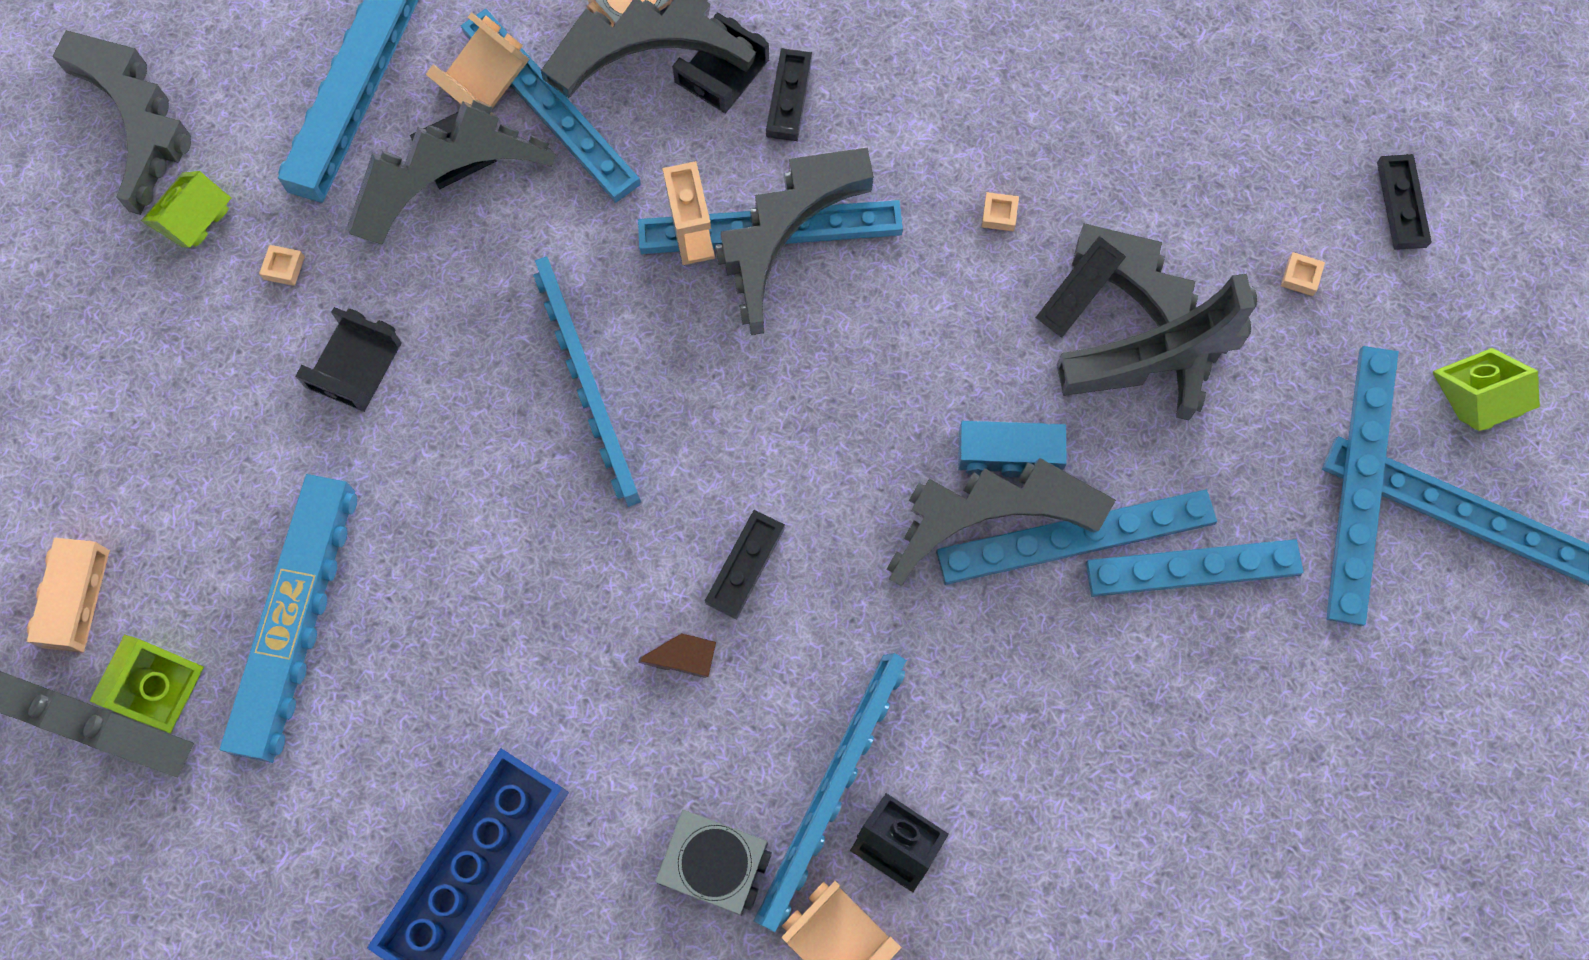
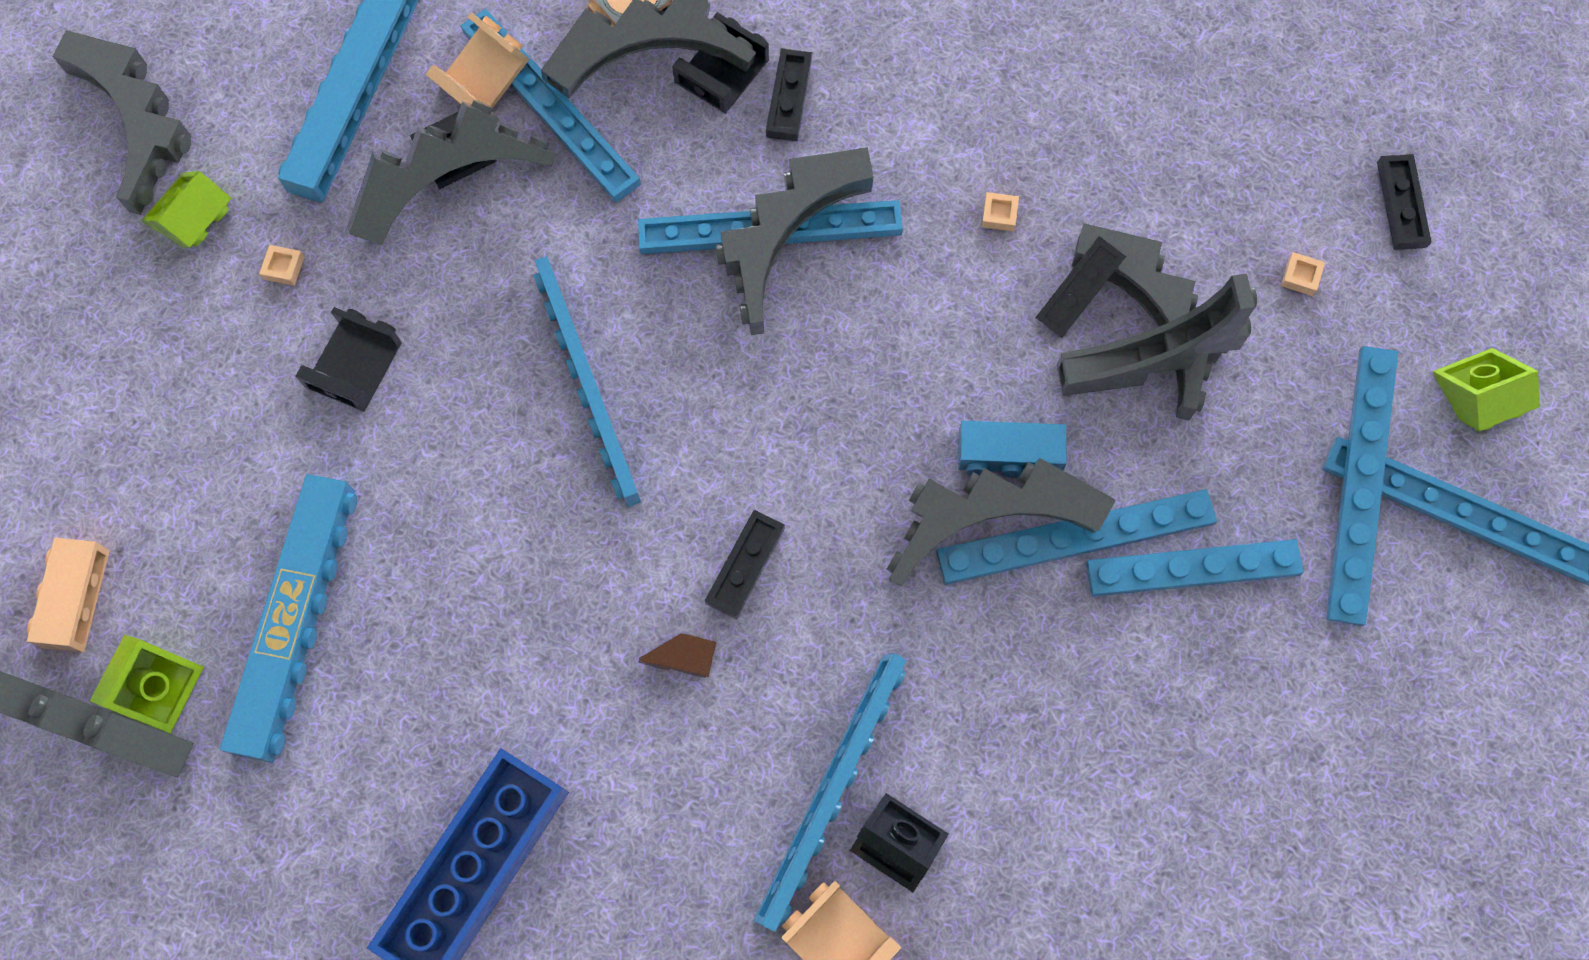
panel [655,809,772,916] -> none
light nougat panel [662,161,715,265] -> none

